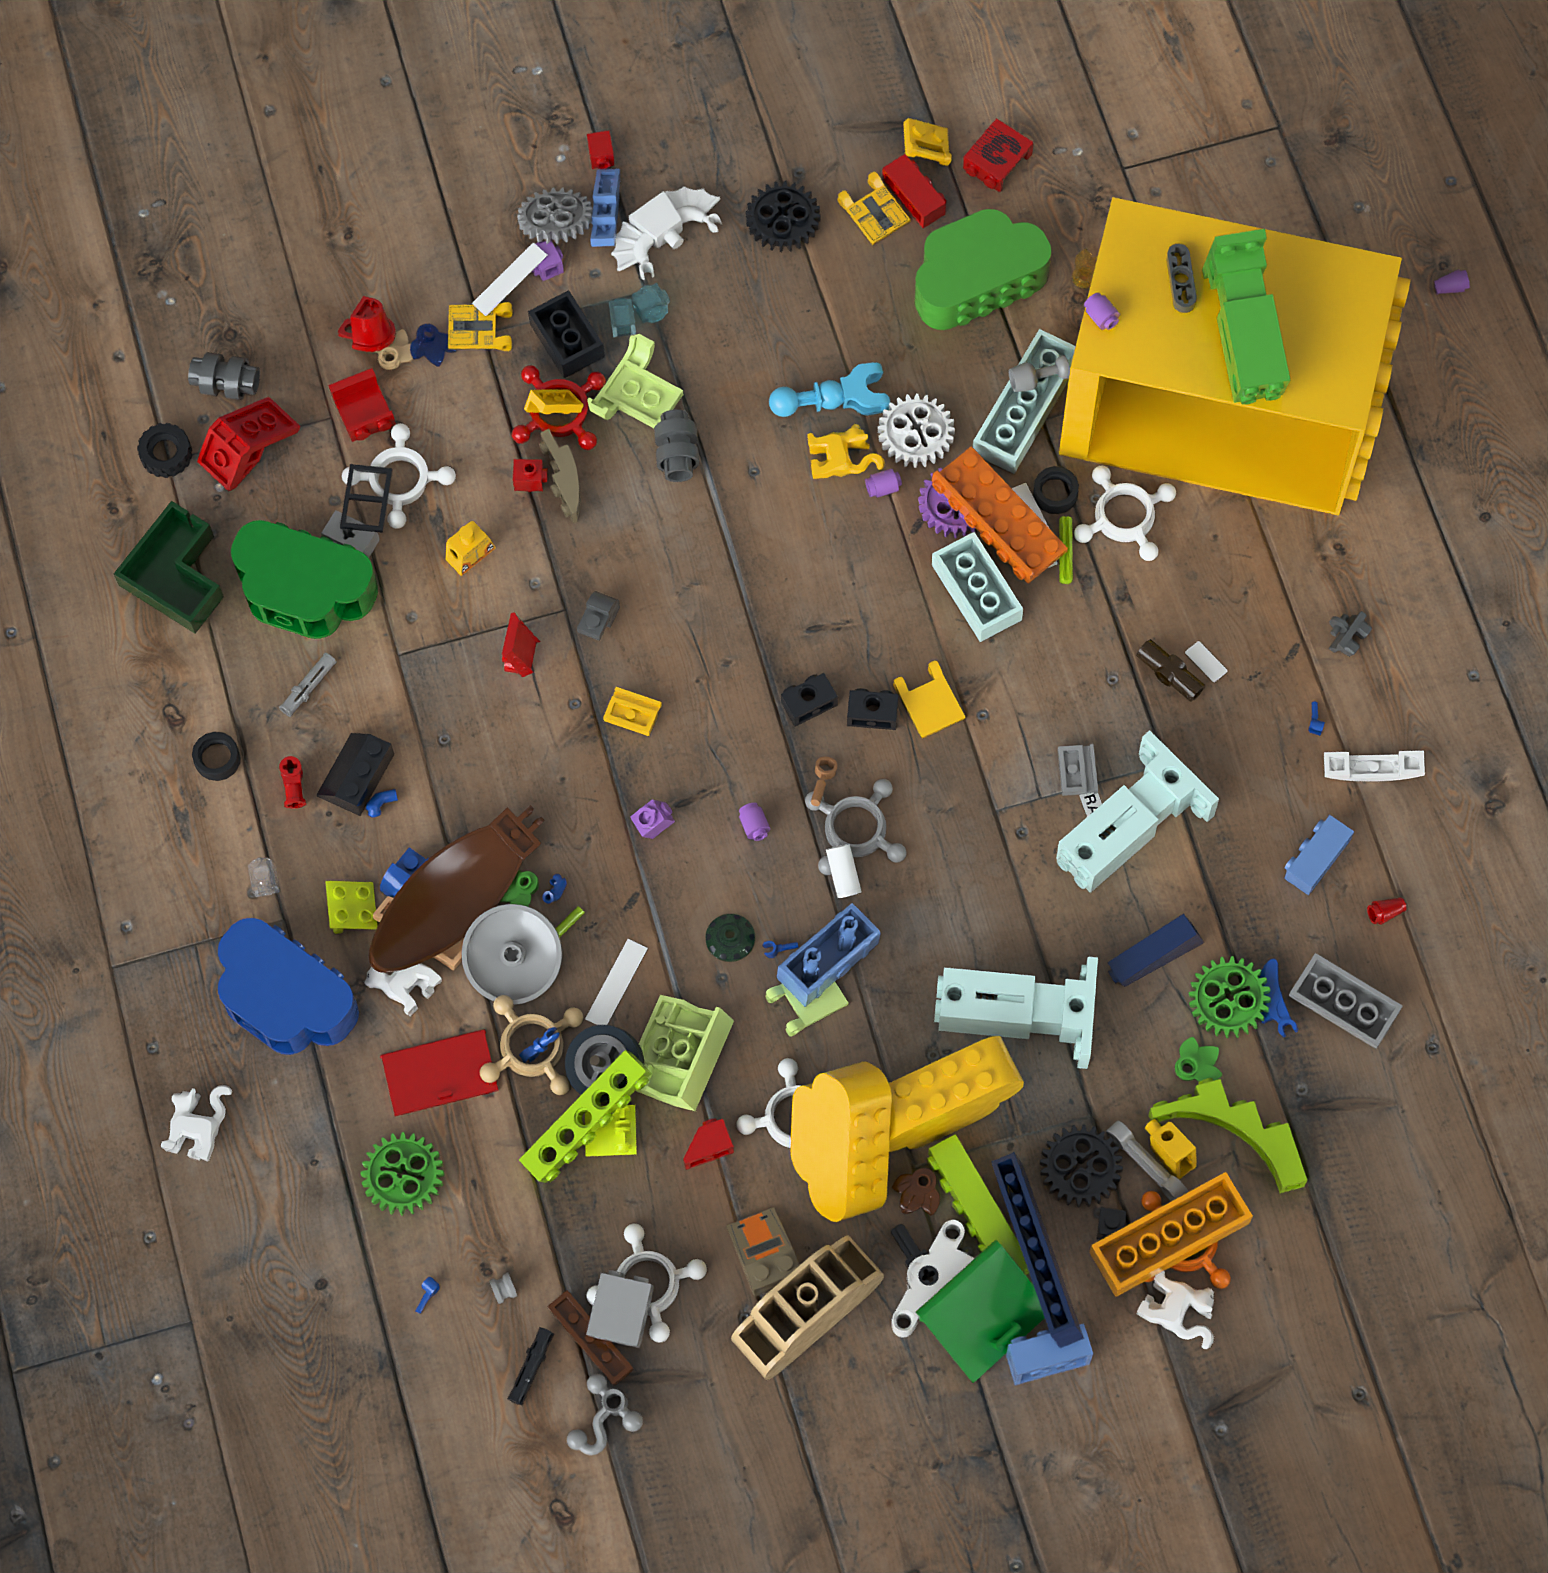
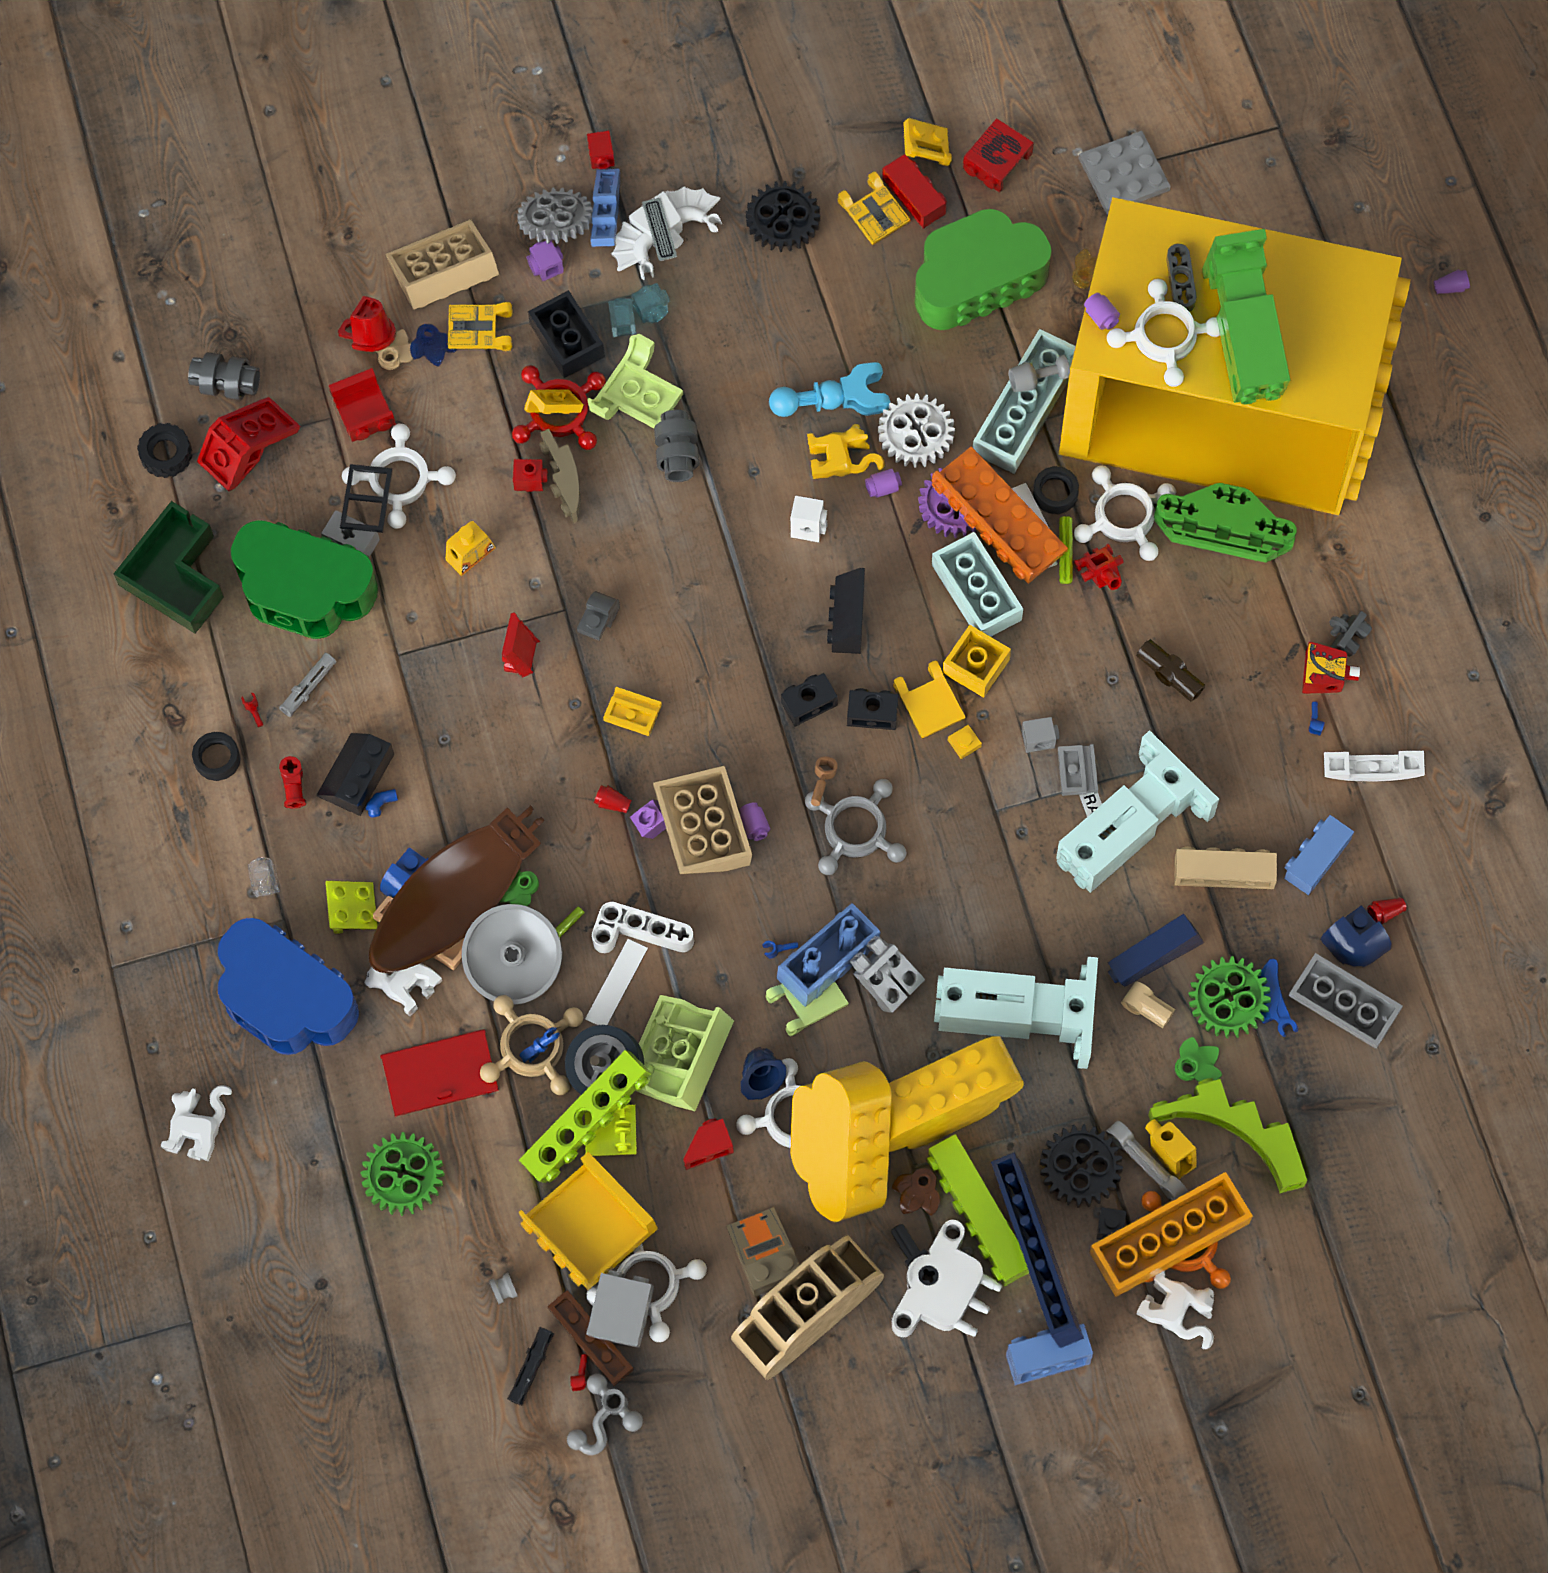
blue hand [415,1277,440,1314] -> none
white sticker [472,243,547,316] -> none
blue arm [542,874,567,904] -> none
clear green dish [705,914,755,962] -> none
white pin [826,844,862,898] -> none
green container [915,1240,1045,1383] -> none
white sticker [1185,641,1227,682] -> none
none -> red hand [241,692,263,727]
none -> tan slope [386,220,499,310]
none -> yellow panel [518,1152,658,1290]
none -> red hand [570,1354,588,1391]
none -> white beam [592,902,694,953]
none -> red cone [594,785,632,814]
none -> sticker [642,198,677,261]
none -> tan slope [653,766,752,874]
none -> dark blue piece [741,1047,786,1100]
none -> white brick [791,496,827,542]
none -> black slope [827,568,865,654]
none -> light grey hips [850,936,925,1013]
none -> yellow brick [943,625,1011,698]
none -> yellow plate [948,725,982,759]
none -> light grey brick [1021,717,1059,753]
none -> red piece [1073,544,1124,590]
none -> light grey plate [1079,131,1171,214]
none -> white piece [1107,279,1220,387]
none -> tan piece [1121,982,1175,1028]
none -> bright green connector [1154,483,1297,563]
none -> tan brick [1174,847,1277,889]
none -> torso [1302,642,1360,694]
none -> dark blue brick [1320,905,1392,967]

